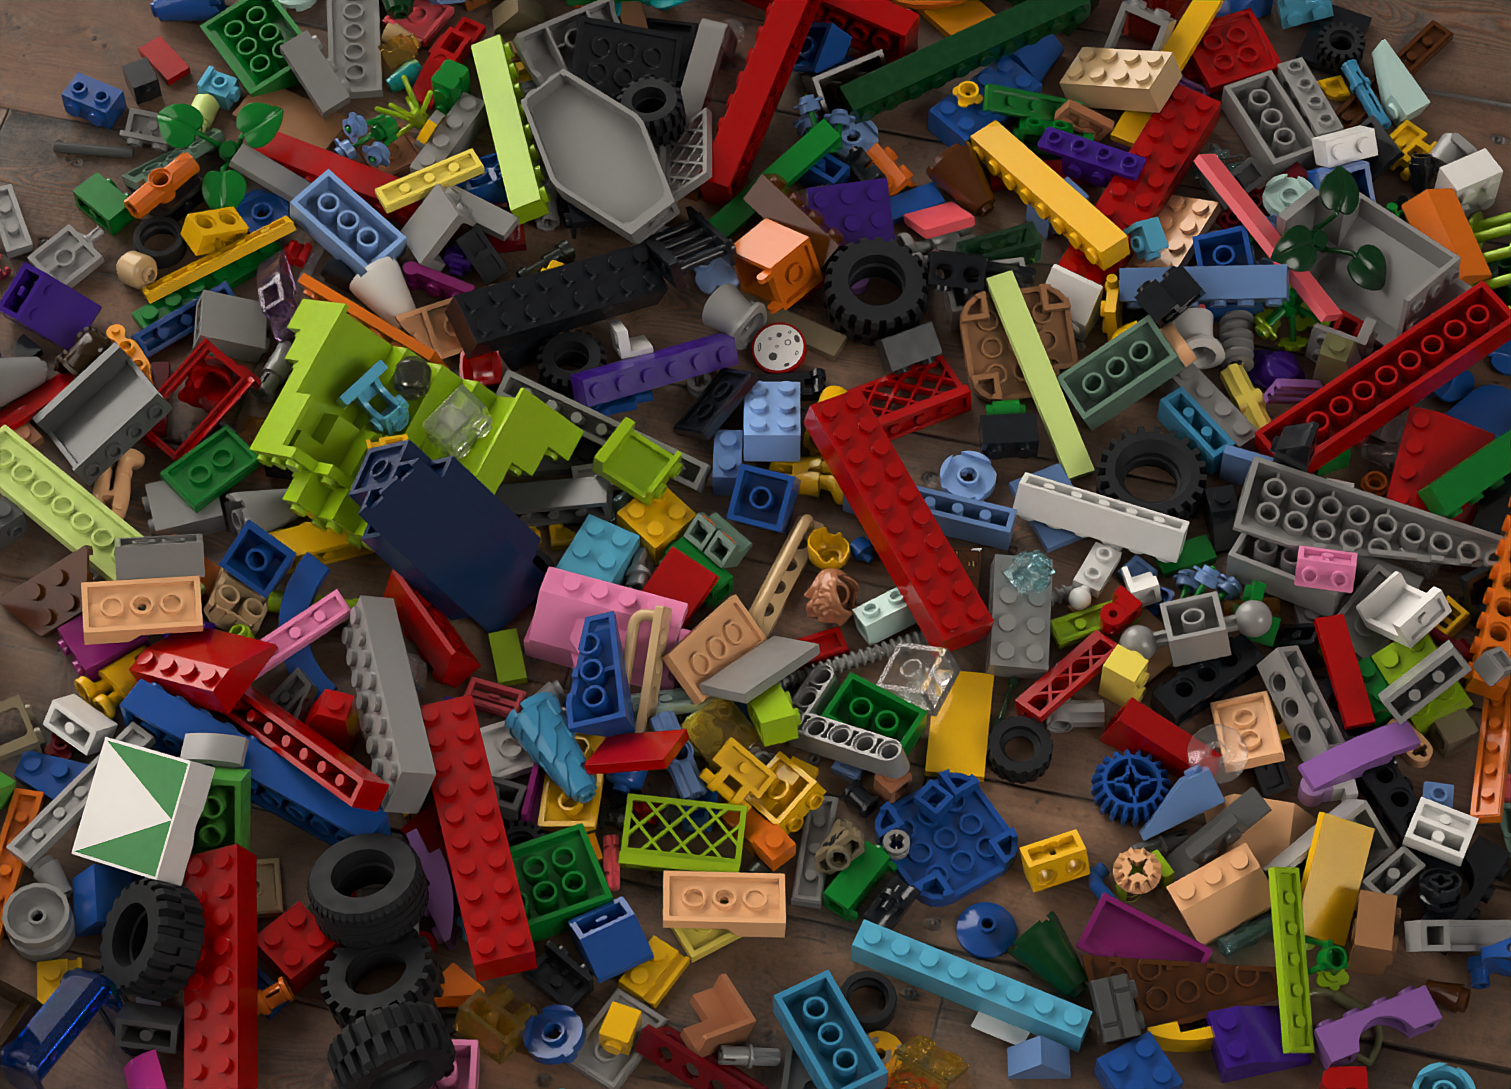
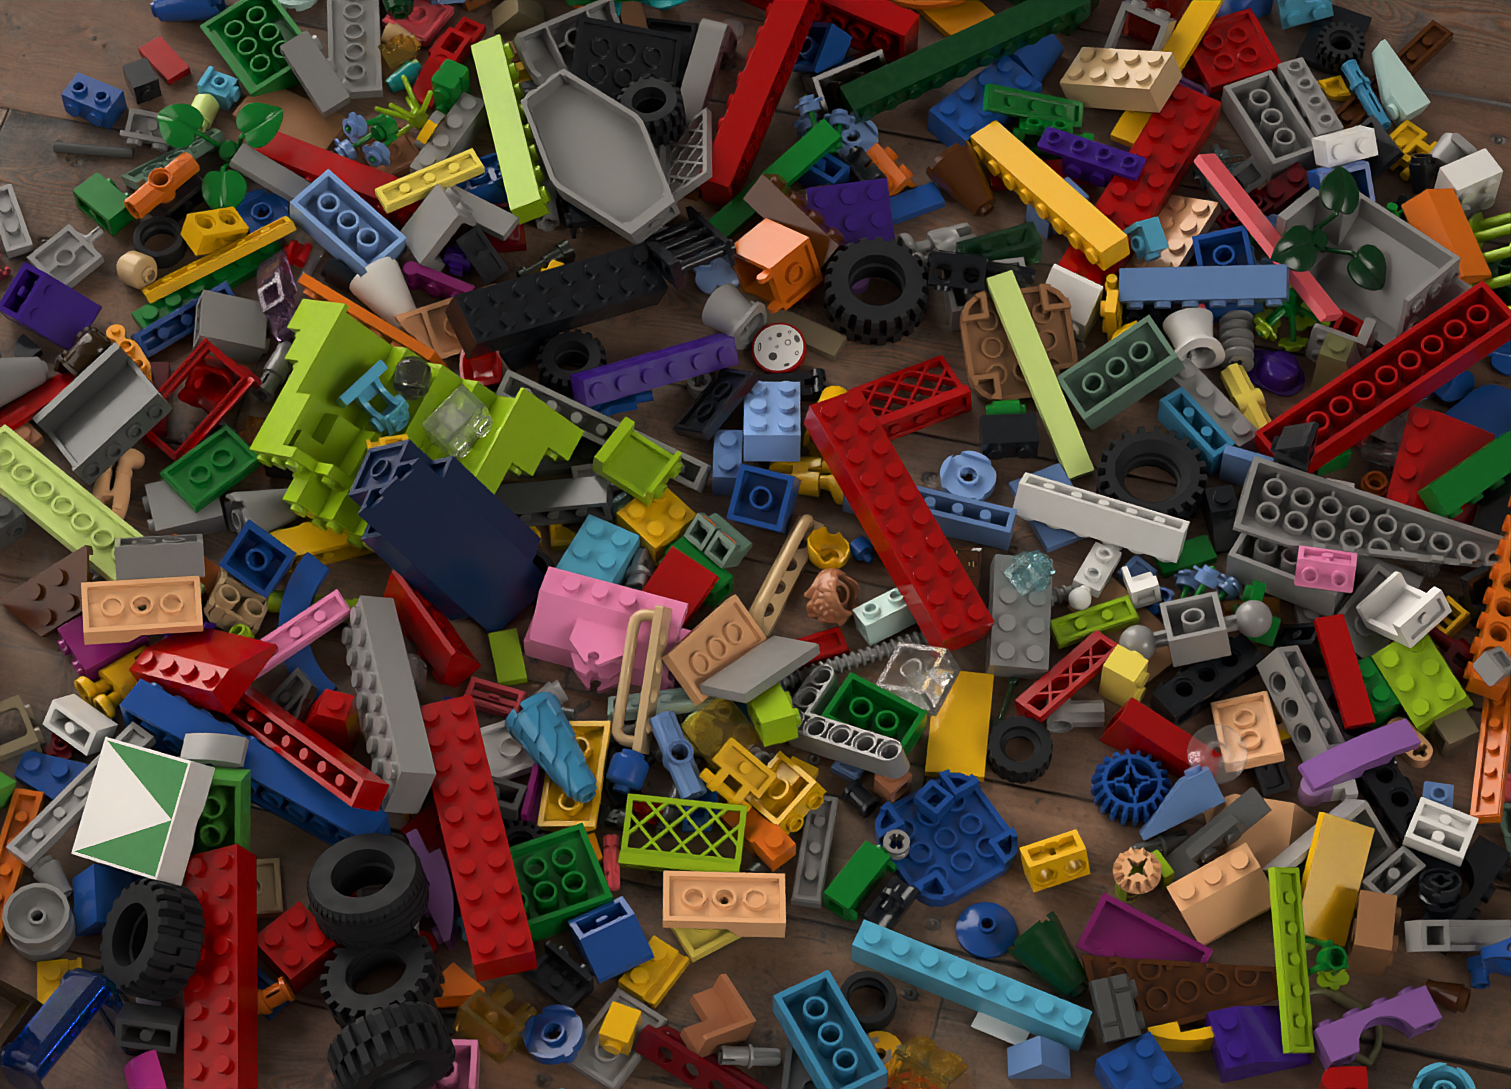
blue wedge [566,611,636,737] -> none
red tile [584,729,689,775] -> none
white panel [608,318,654,359] -> none
dark tan rock [814,818,865,875] -> none
black brick [874,321,943,375] -> none
coral tile [903,201,975,239] -> none
yellow plate [952,81,983,108] -> none
nougat plate [1054,99,1114,142] -> none
blue arm [1088,862,1117,900] -> none
red leg [1099,585,1142,636] -> none
black brick [1134,264,1206,328] -> none
light nougat beam [1160,321,1197,367] -> none
clear light blue pin [1217,912,1273,957] -> none
light aqua tile [1262,174,1313,216] -> none
medium lavender tile [1263,378,1323,404] -> none
light grey brick [1378,640,1472,725] -> none

